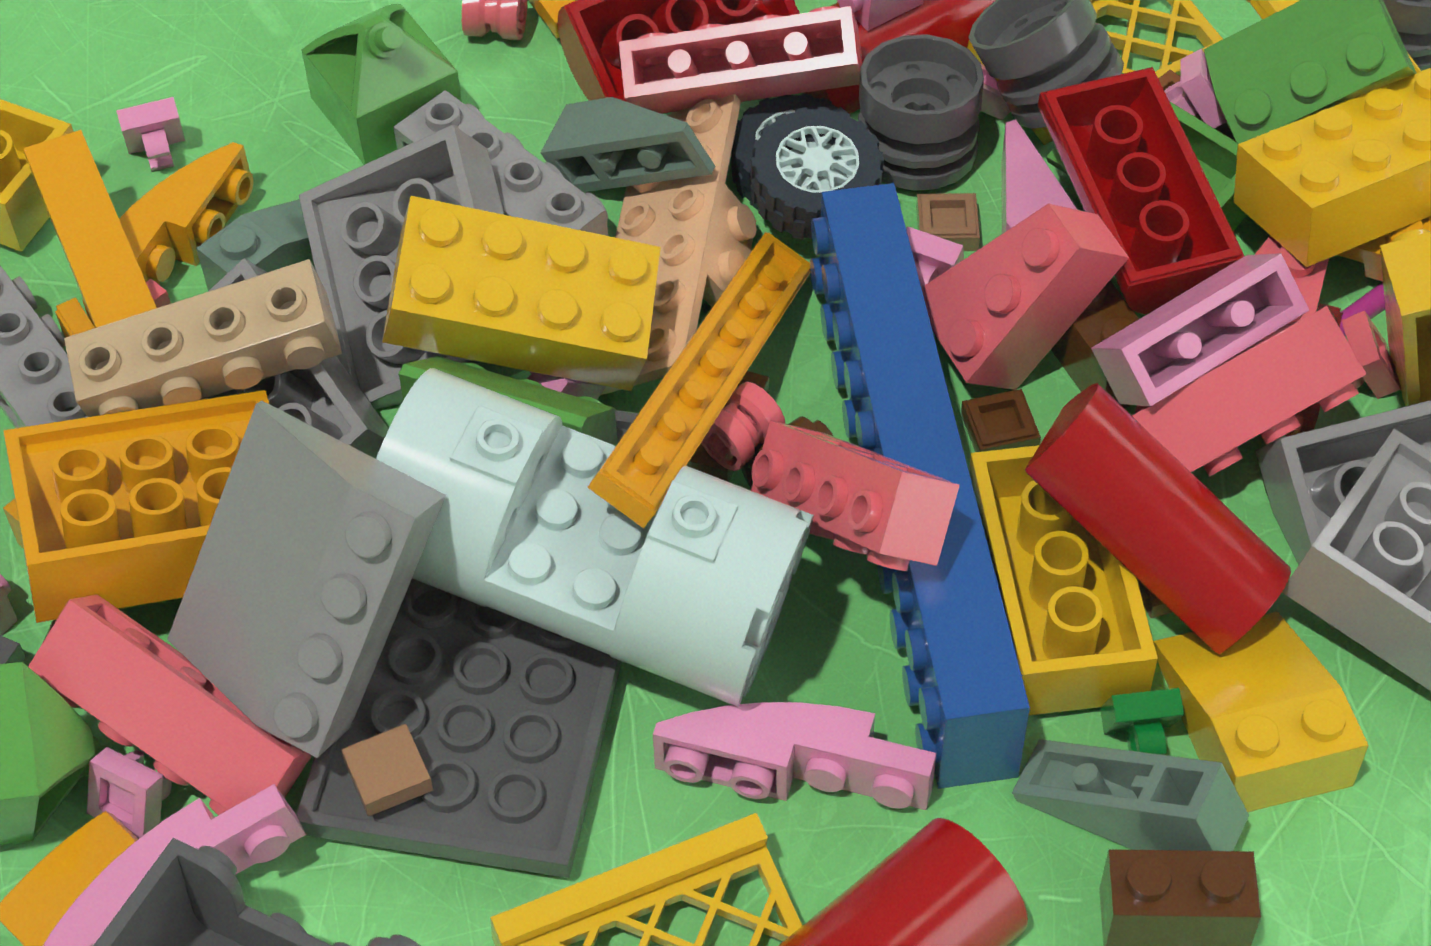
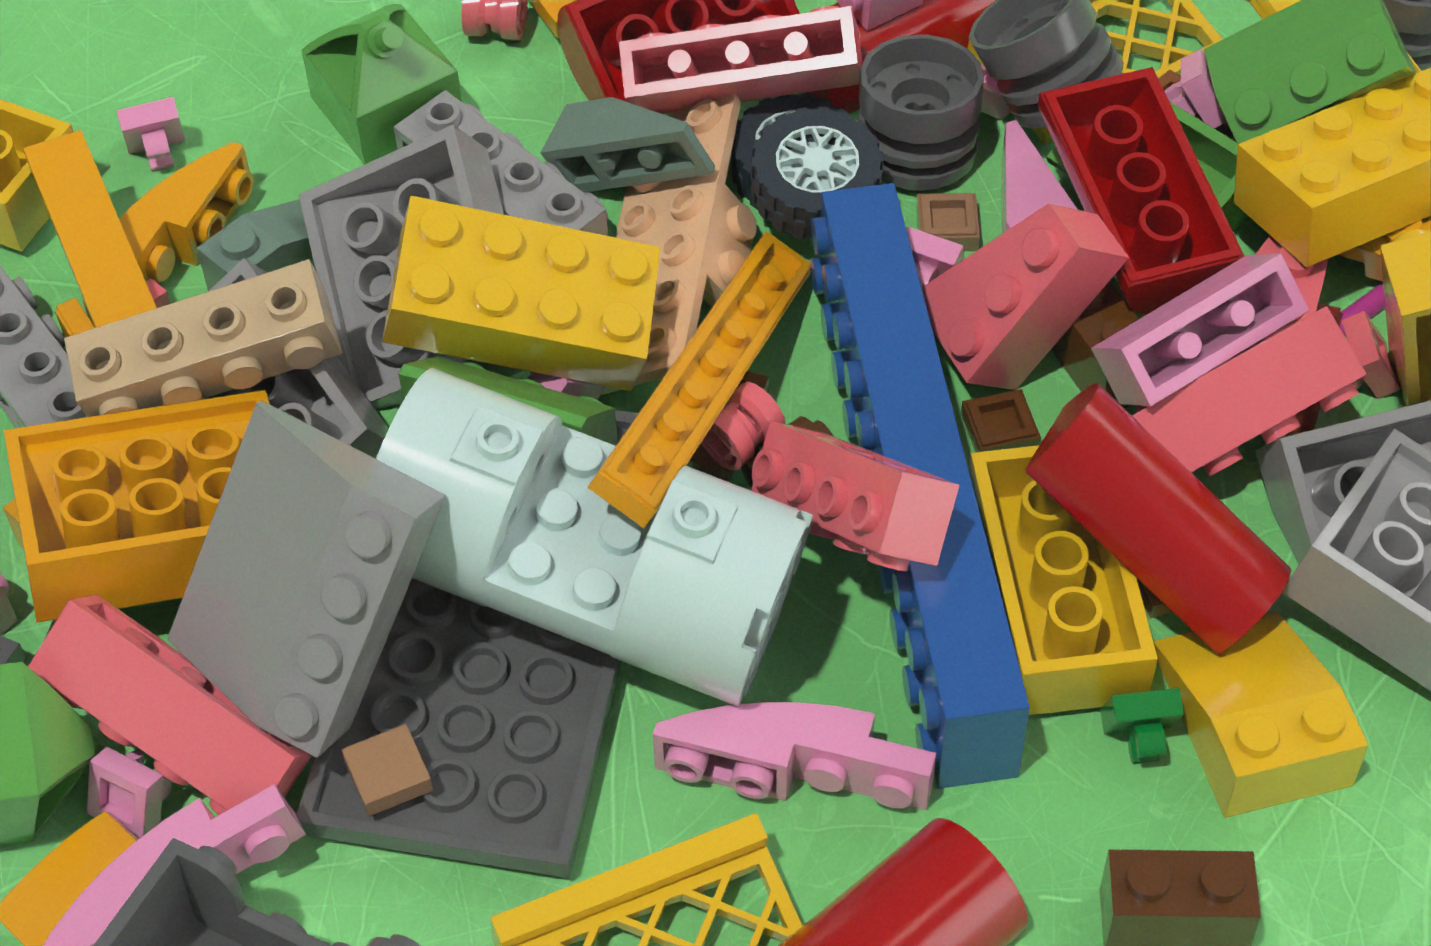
sand green slope [1012,739,1249,851] -> none

